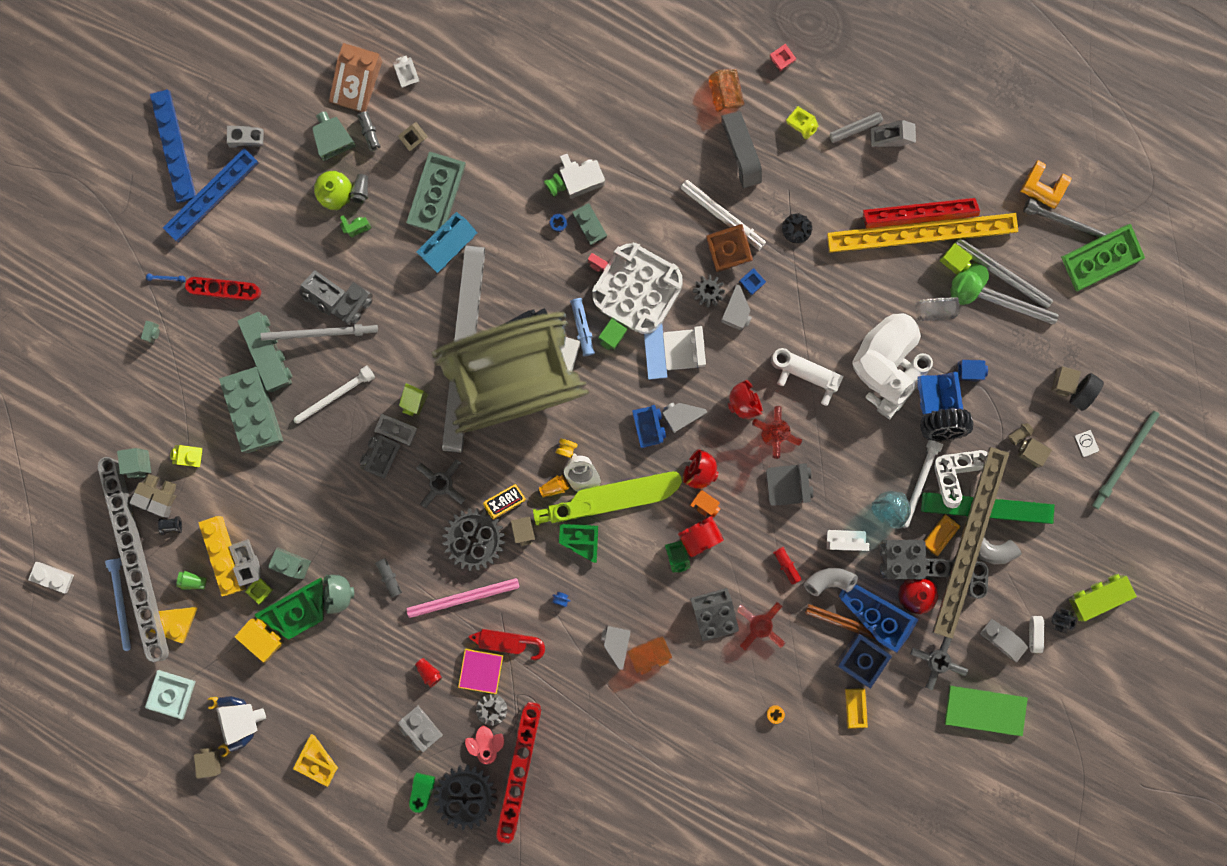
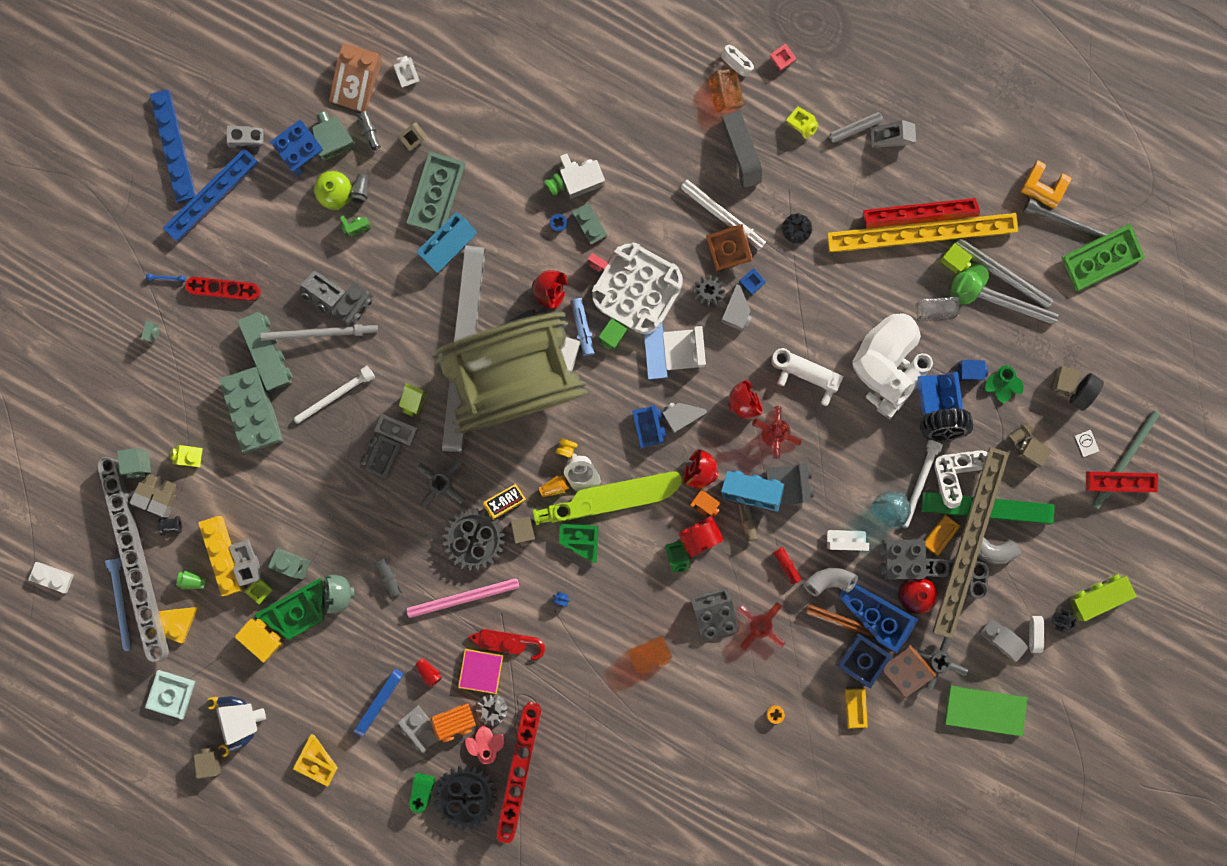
light grey slope [601,626,631,670] -> none
none -> blue bracket [270,120,323,177]
none -> blue beam [354,669,404,738]
none -> orange brick [429,704,476,743]
none -> red cylinder [532,270,567,309]
none -> white beam [721,45,754,77]
none -> dark azure brick [721,470,784,512]
none -> dark tan axle [738,503,758,542]
none -> dark orange tile [883,645,936,697]
none -> green plate [985,365,1024,403]
none -> red plate [1085,471,1158,492]

